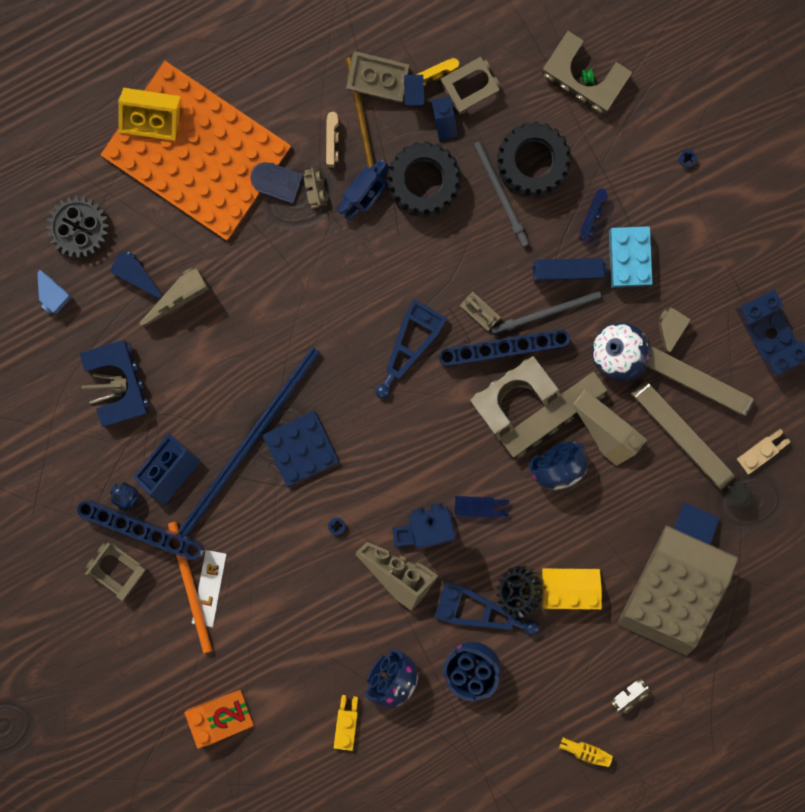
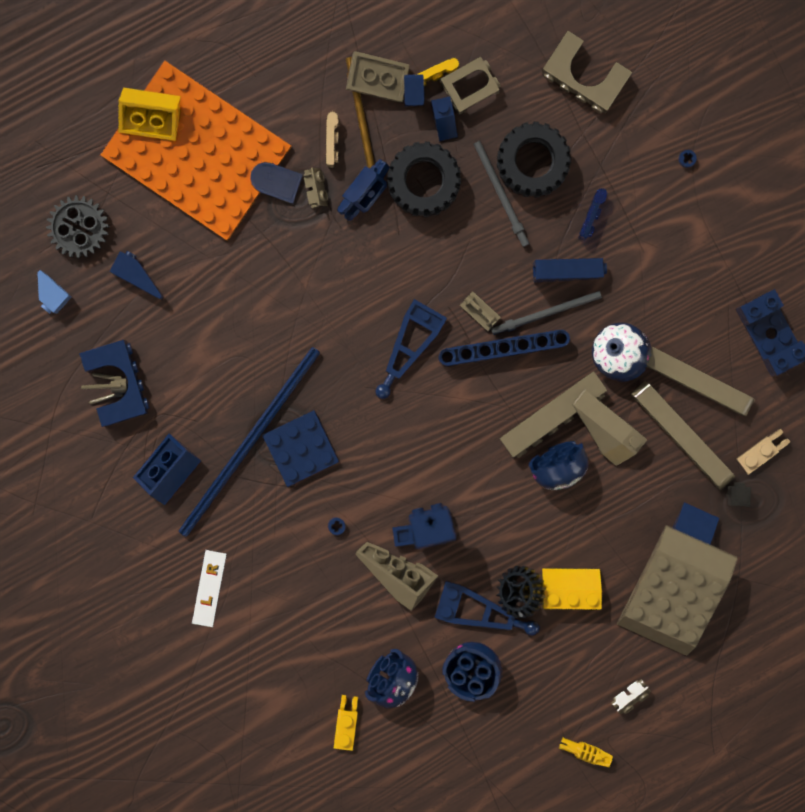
dark blue beam [77,500,205,560] -> none
dark tan panel [85,542,148,601] -> none
dark blue head [110,482,140,511] -> none
dark tan wedge [140,267,210,327] -> none
orange piece [168,521,213,653] -> none
orange slope [184,689,254,749] -> none
clear blue hinge [454,496,509,517] -> none
dark tan arch [470,356,562,441] -> none
green bush [581,69,594,86] -> none
medium azure brick [609,227,652,288] -> none
dark tan slope [658,307,691,353] -> none

